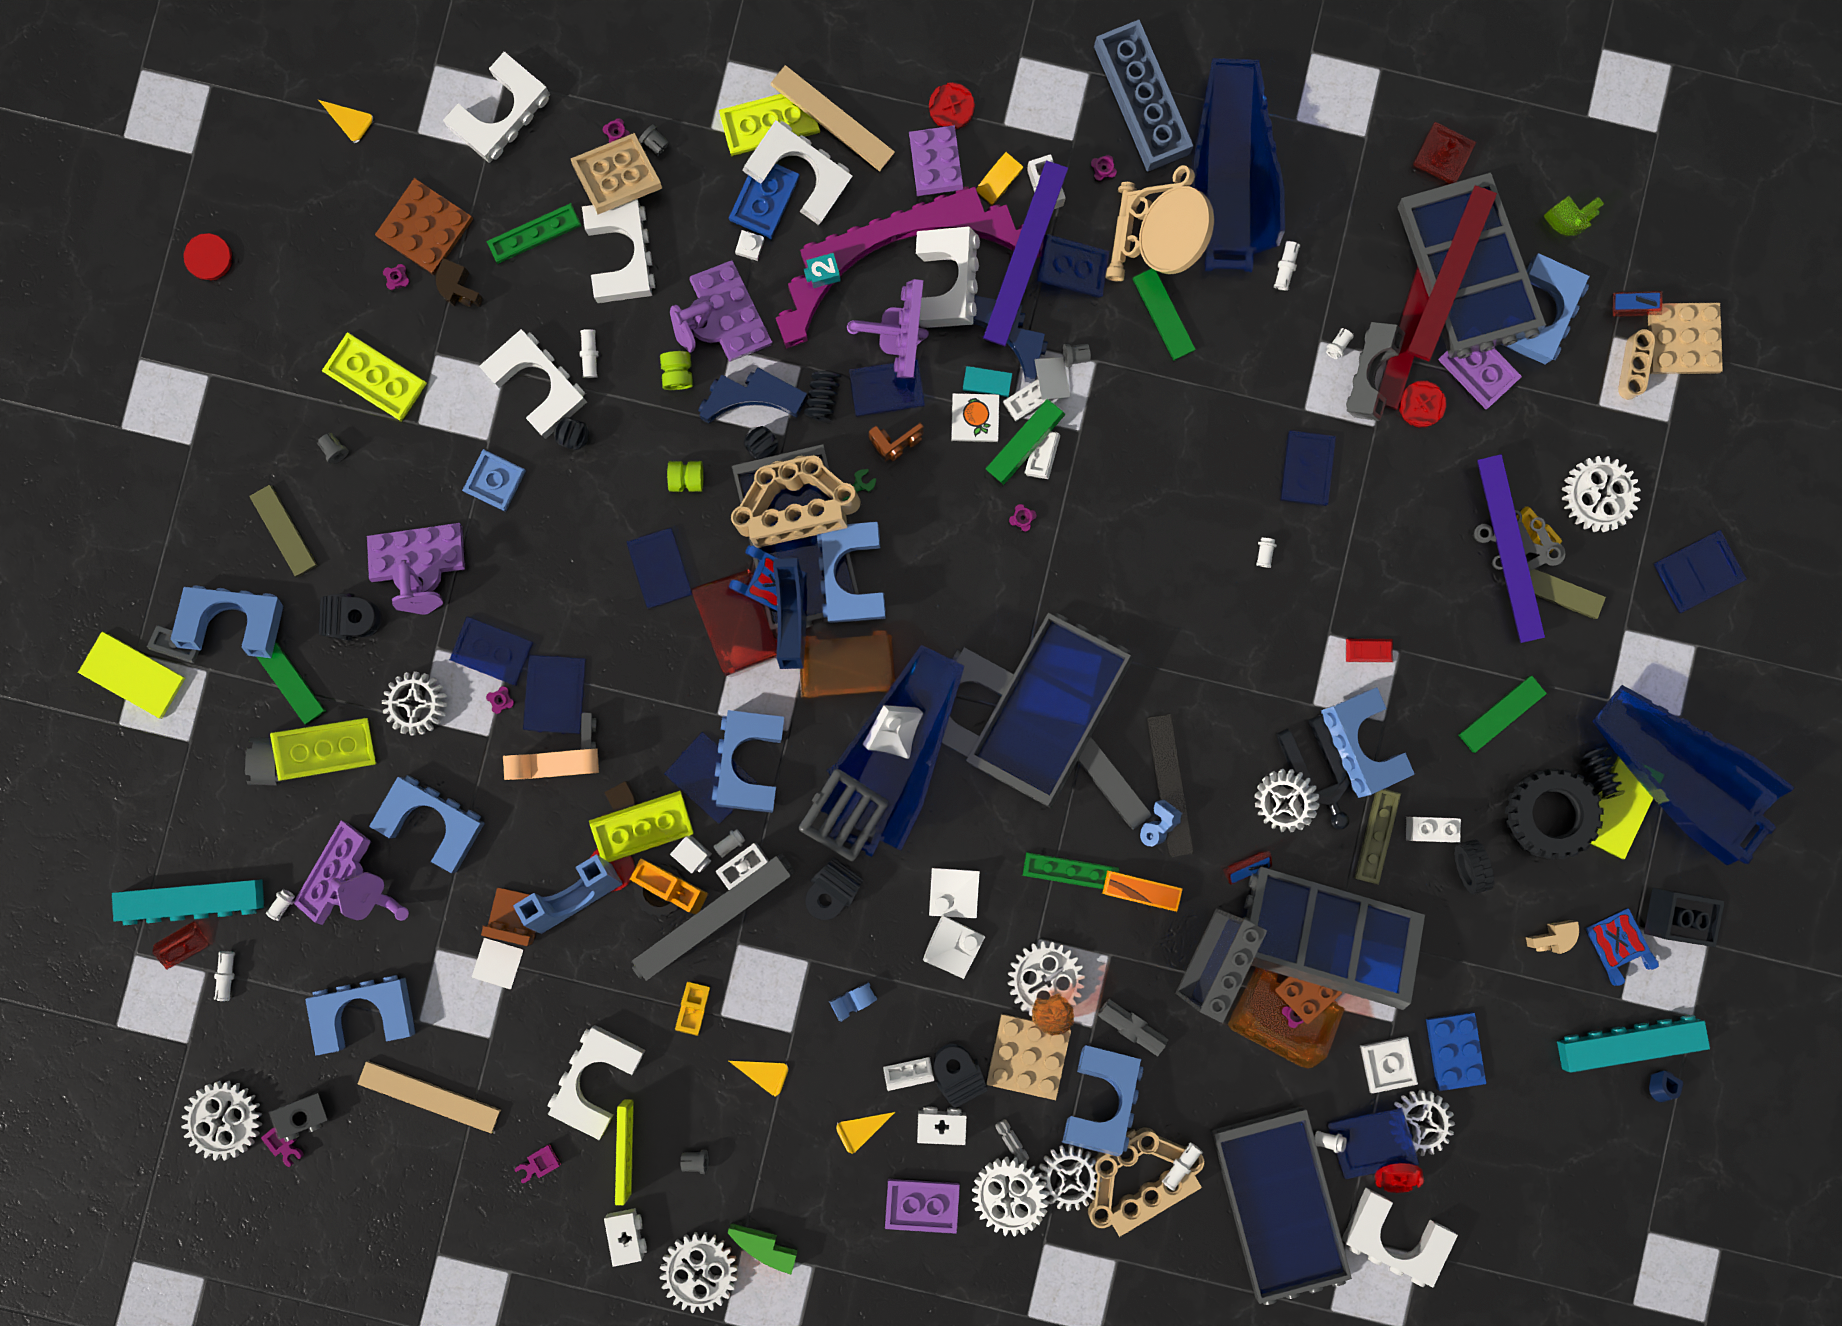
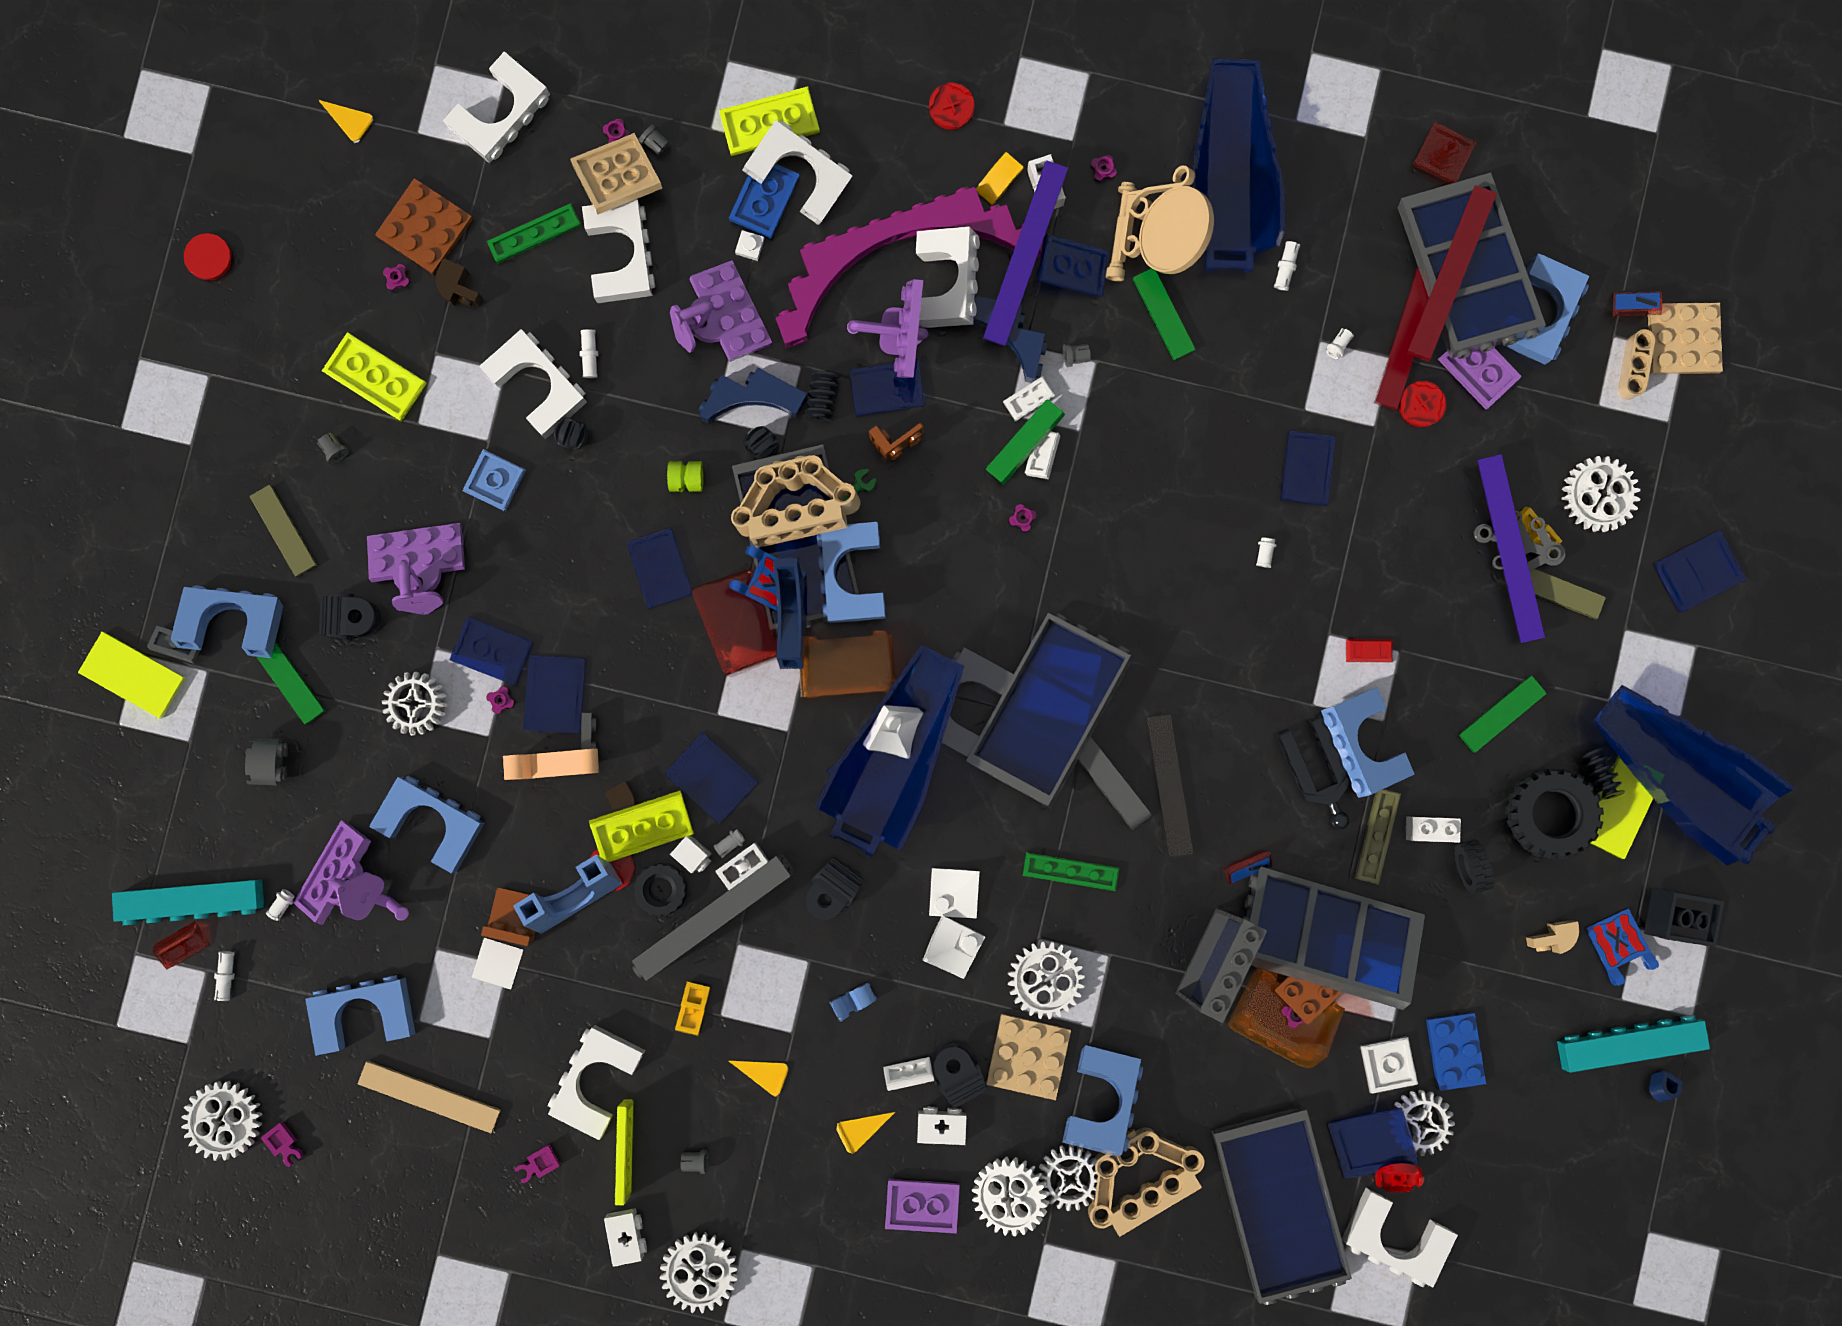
dark grey brick [269,1093,327,1142] -> none
neon yellow tile [270,718,376,781] -> none
light orange slope [630,858,708,914] -> none
lime wheel [660,351,693,390] -> none
medium blue arch [712,710,784,813] -> none
bright green slope [728,1223,798,1275] -> none
tan tile [771,65,895,171] -> none
dark grey bar [799,769,889,861] -> none
teal brick [804,253,841,288] -> none
medium lavender plate [909,125,963,196] -> none
white tile [951,393,999,442] -> none
teal tile [963,366,1012,397] -> none
light grey axle [996,1119,1029,1164] -> none
clear orange hair [1032,993,1075,1036] -> none
white sticker [1035,357,1070,400] -> none
sand blue brick [1094,20,1193,172] -> none
dark grey piece [1098,999,1169,1057] -> none
slope [1102,871,1182,912] -> none
medium blue leg [1140,800,1182,846] -> none
white pin [1162,1142,1203,1191] -> none
white gear [1255,769,1319,832] -> none
white pin [1314,1131,1346,1153] -> none
dark grey arch [1346,322,1405,421] -> none
clear neon green brick [1544,196,1604,236] -> none

